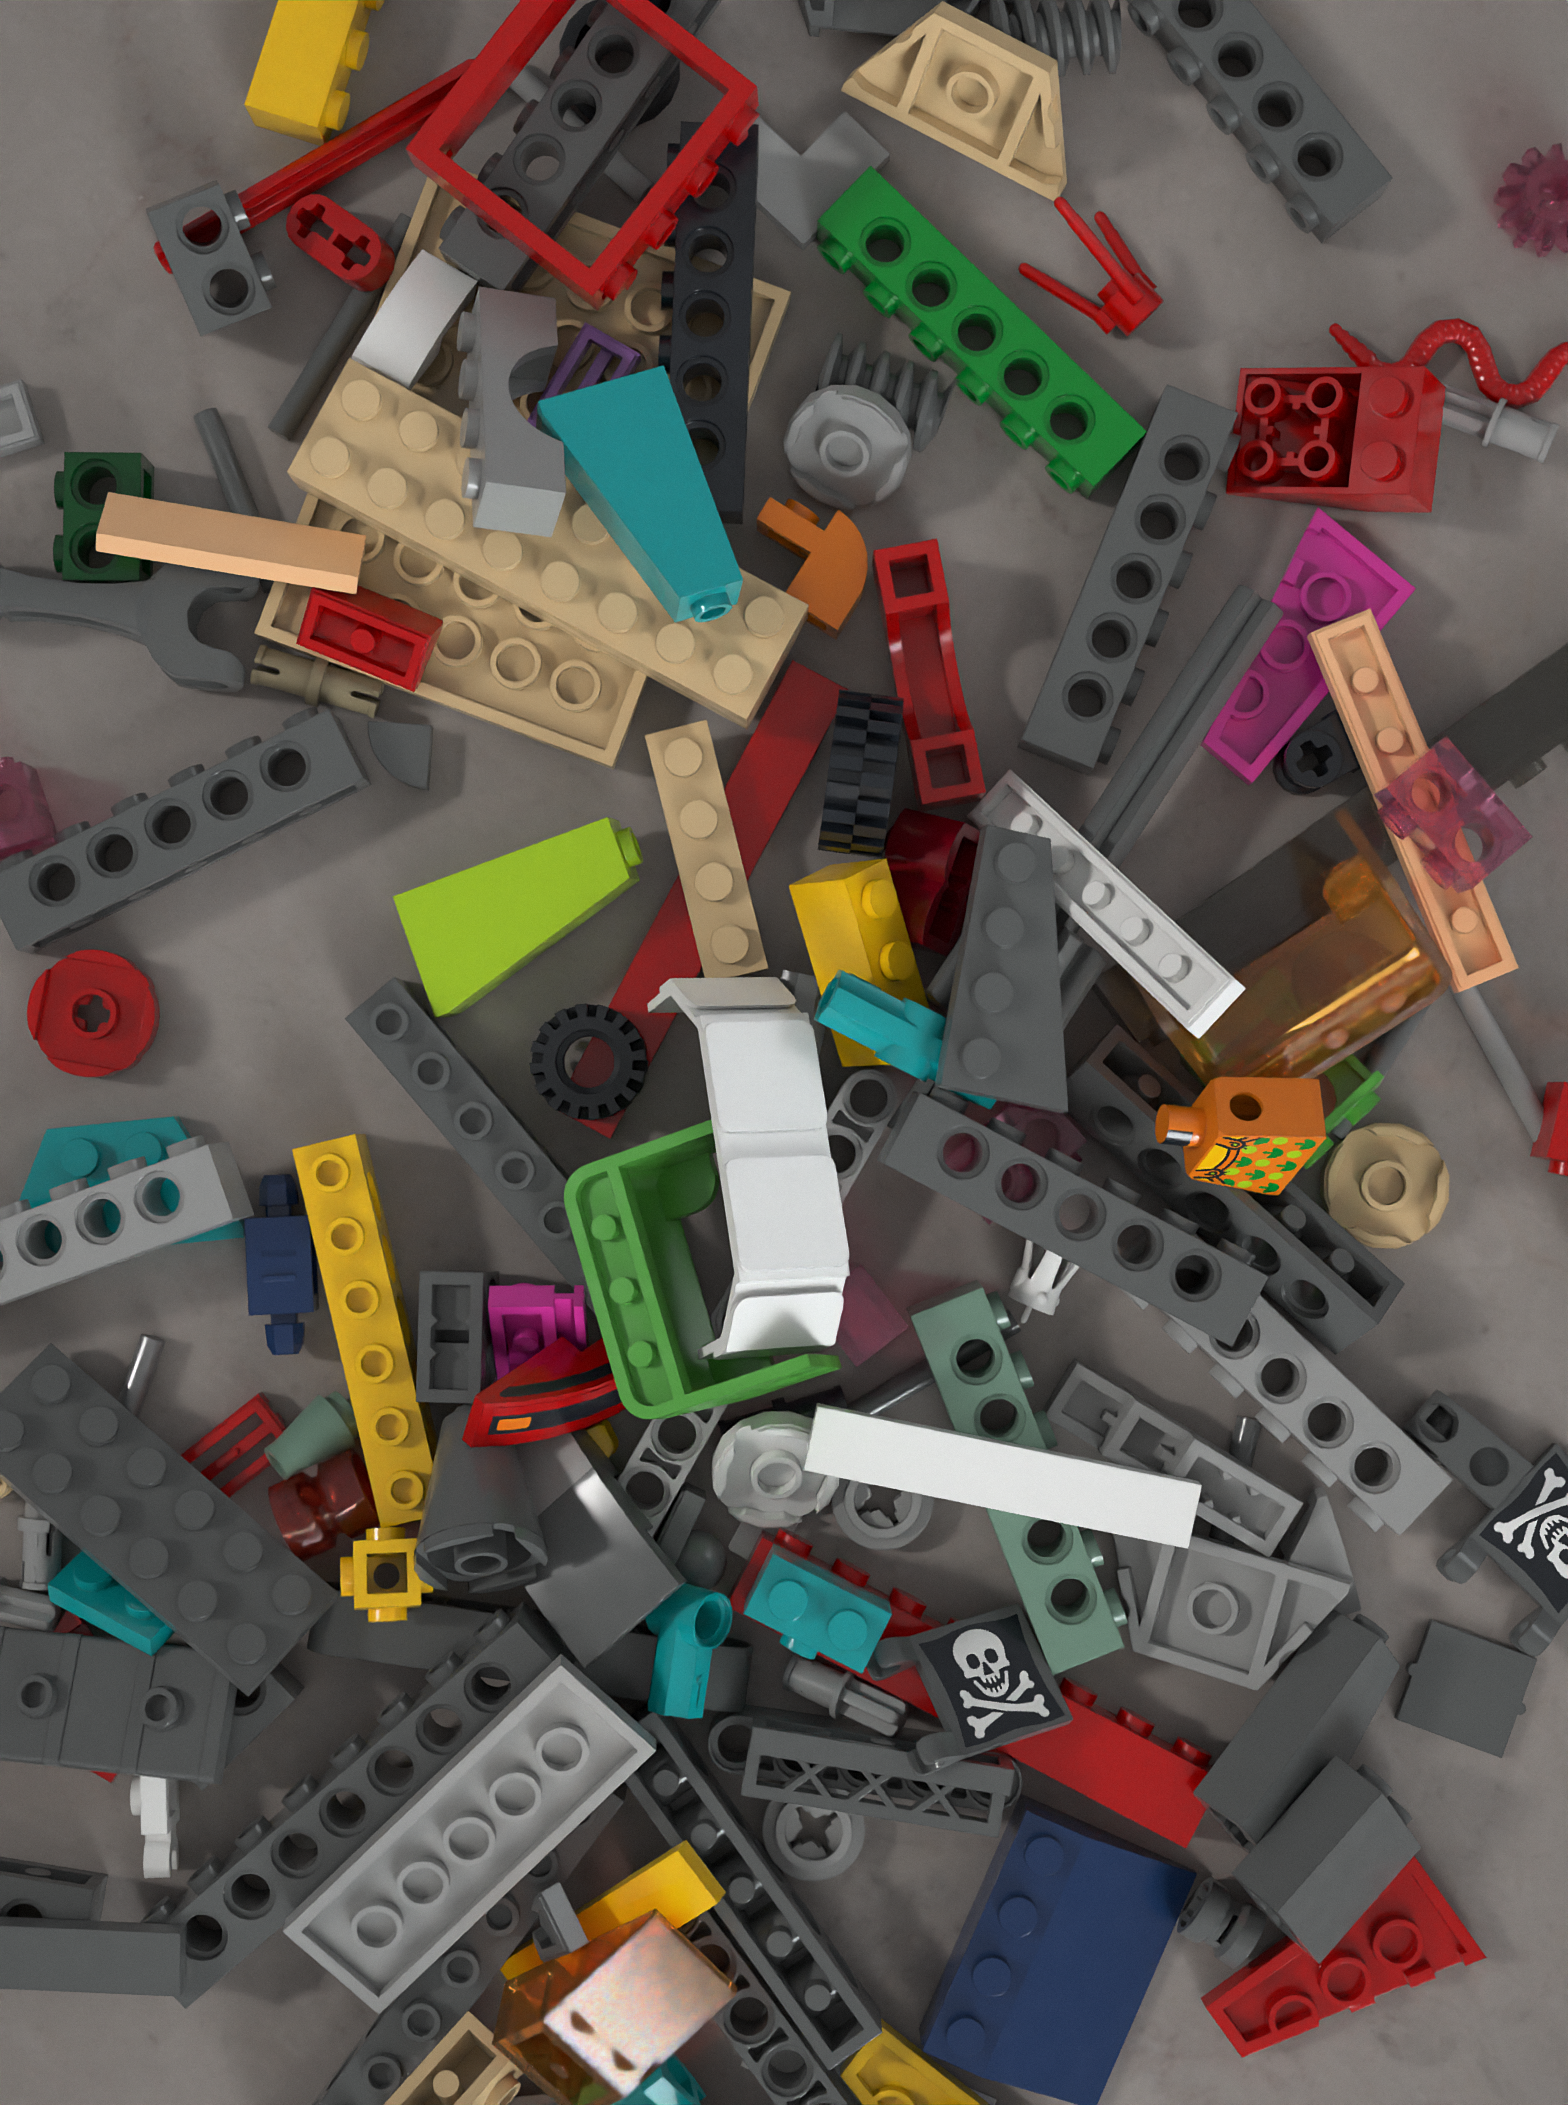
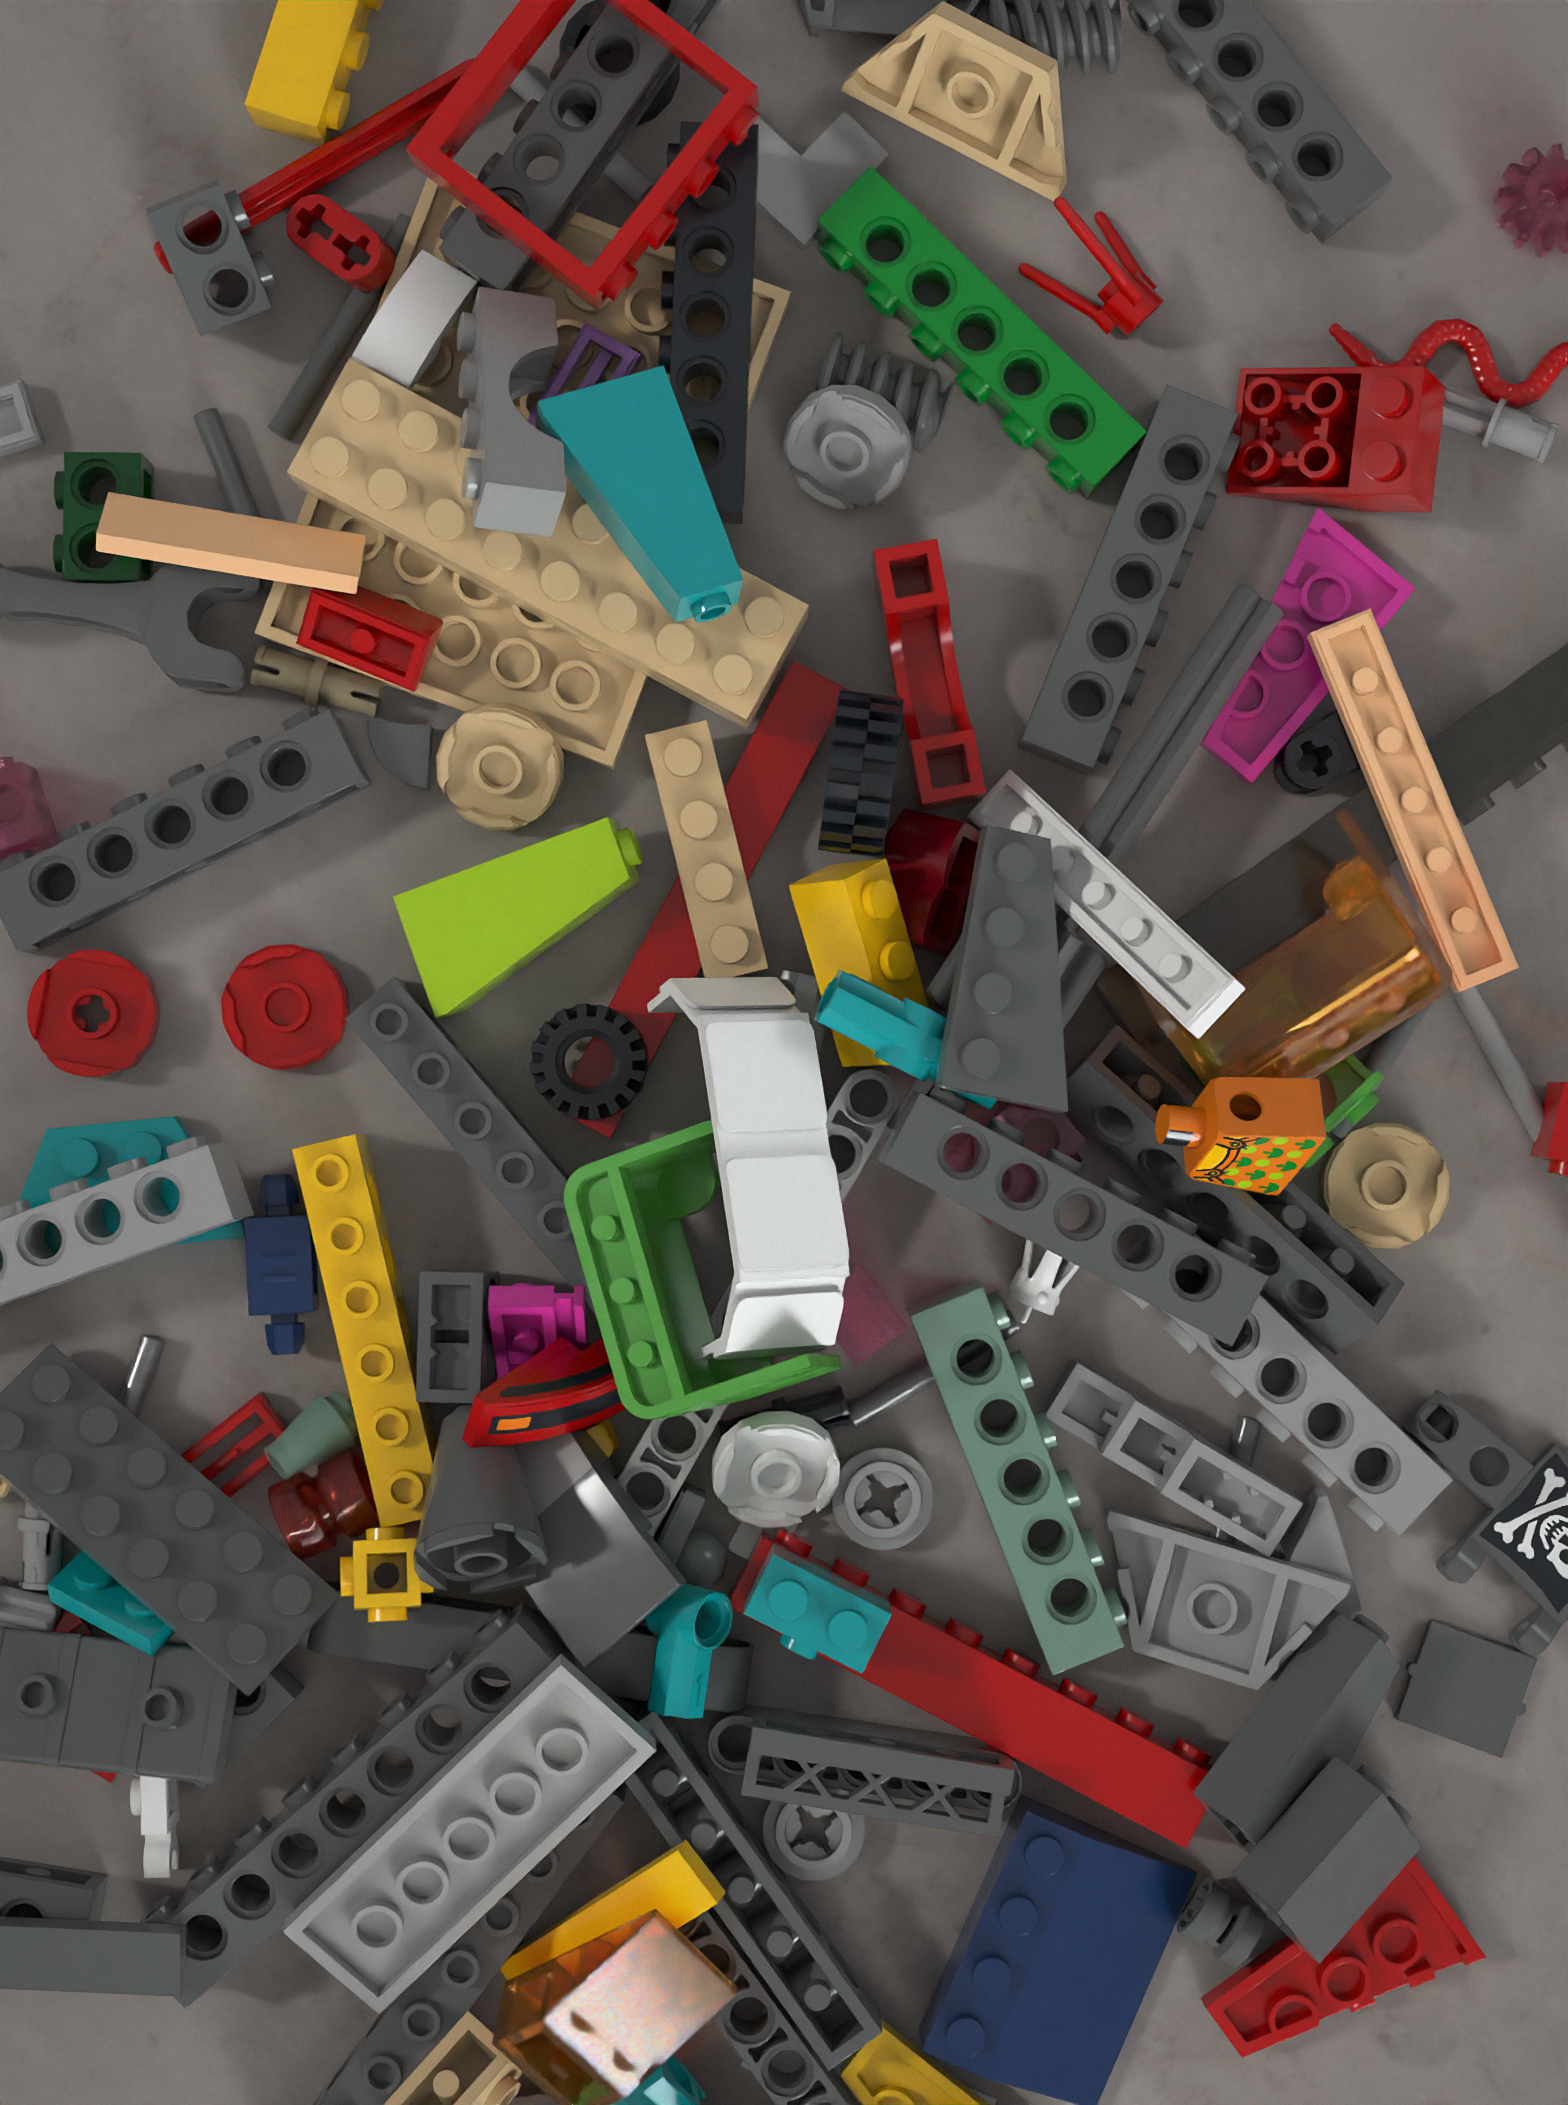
dark grey tile [532,1882,589,1962] -> none
orange brick [756,497,868,640] -> none
light grey axle [782,1653,909,1737] -> none
white tile [803,1403,1202,1549] -> none
flag [866,1603,1073,1777] -> none
clear pink brick [1374,736,1533,893] -> none
none -> red tile [221,944,350,1070]
none -> tan tile [436,703,564,830]

